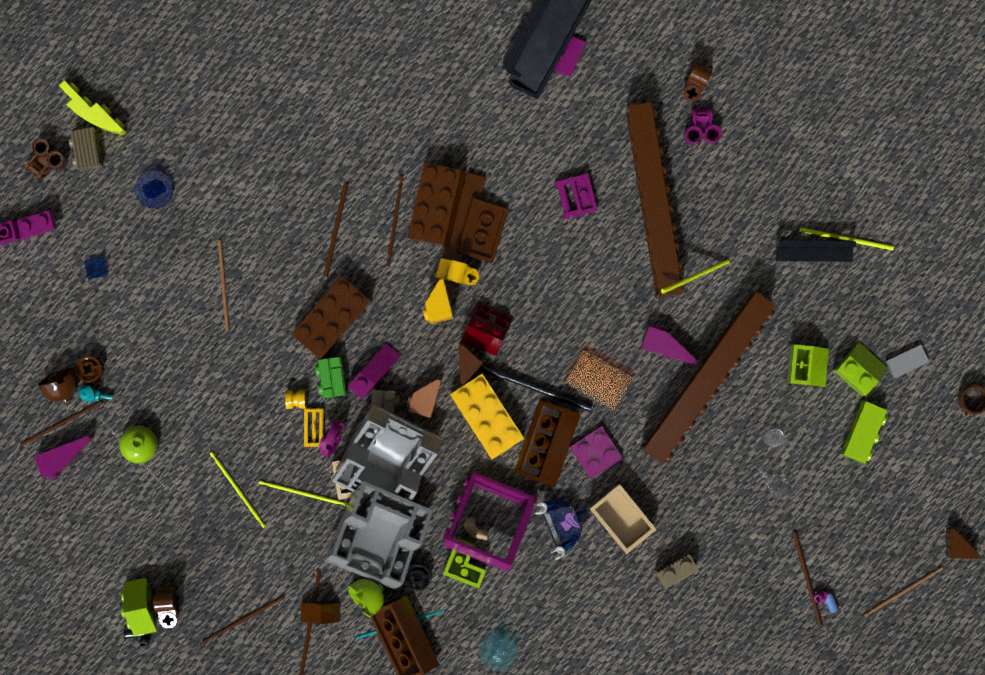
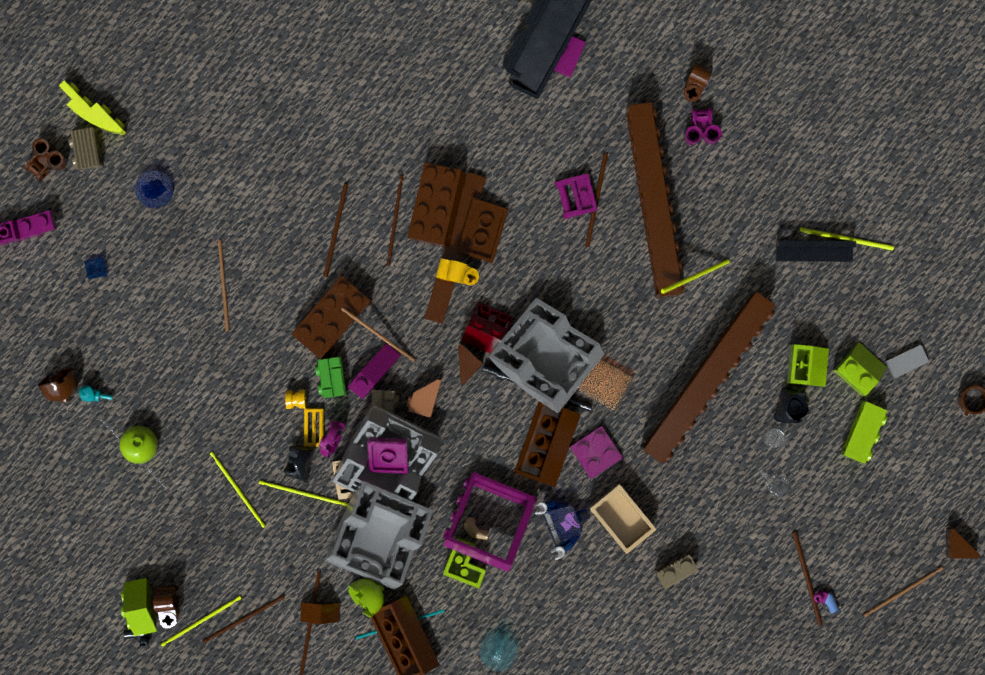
reddish brown piece [20,400,103,446] -> none
magenta slope [34,435,93,480] -> none
reddish brown wheel [74,356,104,383] -> none
black wheel [404,563,431,591] -> none
yellow slope [423,279,454,324] -> none
yellow brick [450,374,524,459] -> none
magenta slope [641,324,698,366] -> none
none -> neon yellow piece [161,595,242,647]
none -> black hair [284,446,316,483]
none -> medium nougat piece [341,307,415,362]
none -> magenta plate [367,437,409,474]
none -> light grey slope [489,298,604,413]
none -> reddish brown axle [585,153,608,247]
none -> black hair [774,387,810,424]

